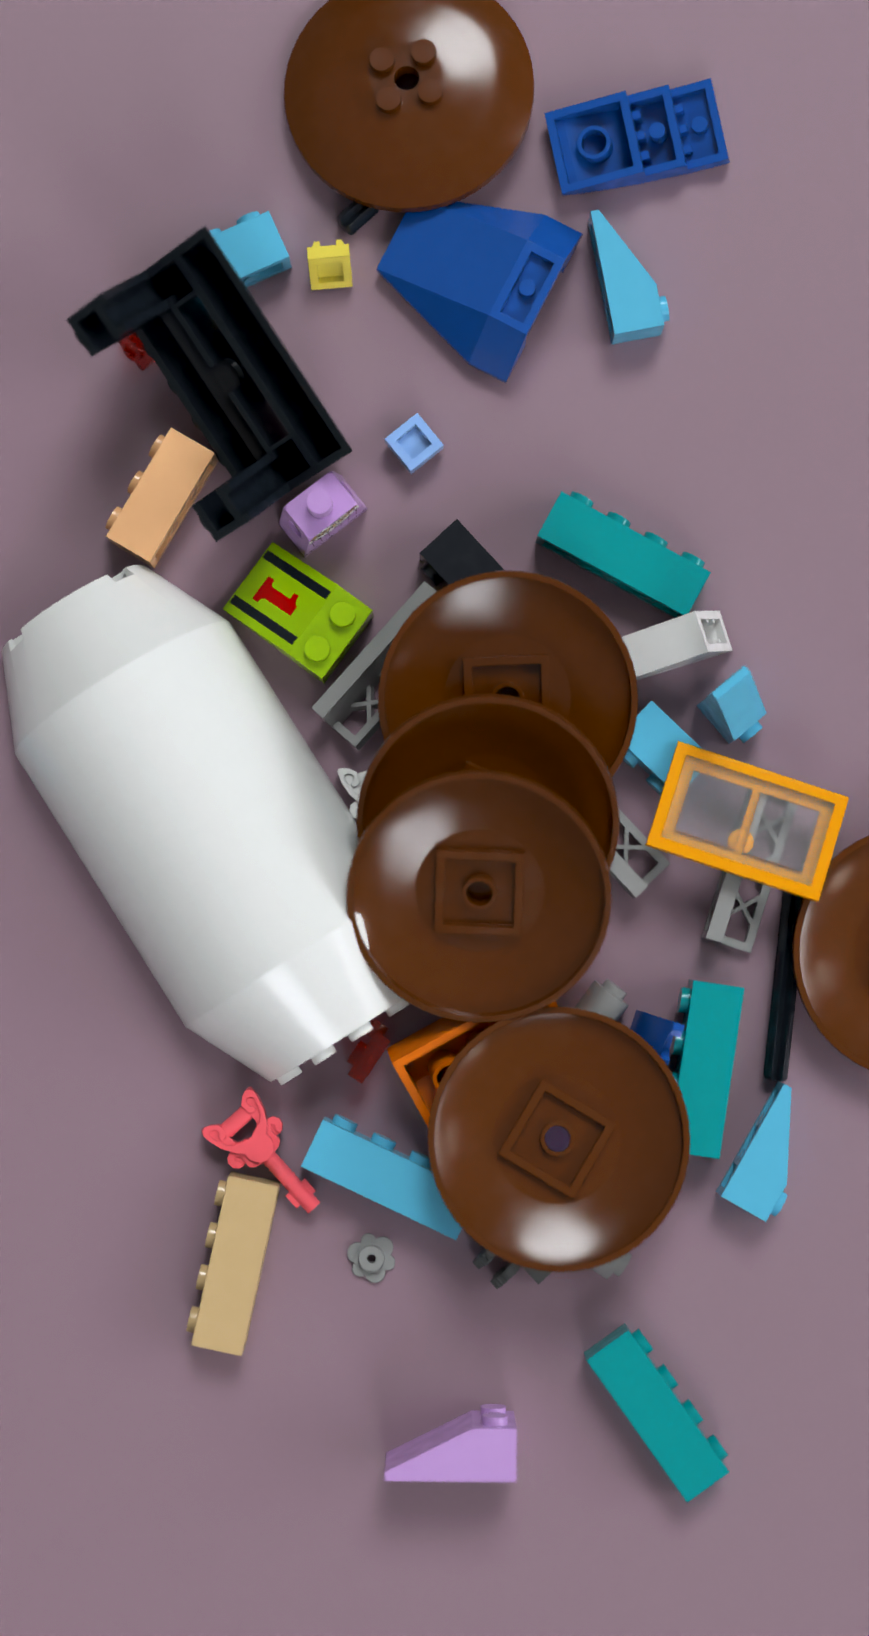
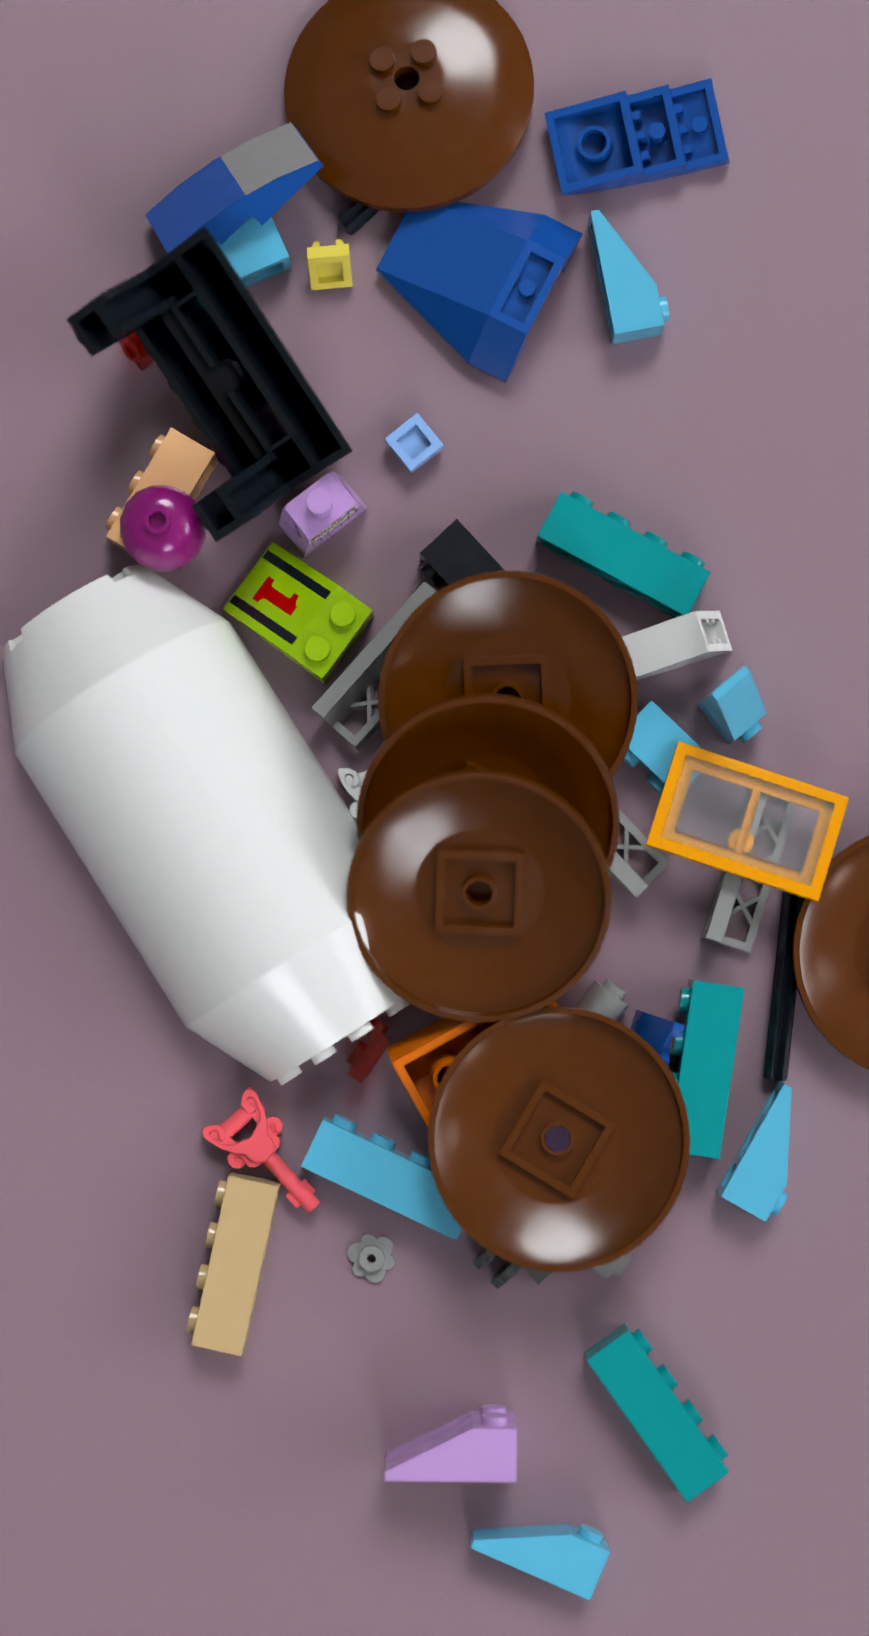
none -> magenta cylinder [120,485,206,572]
none -> blue slope [145,122,324,253]
none -> medium azure slope [470,1524,610,1600]

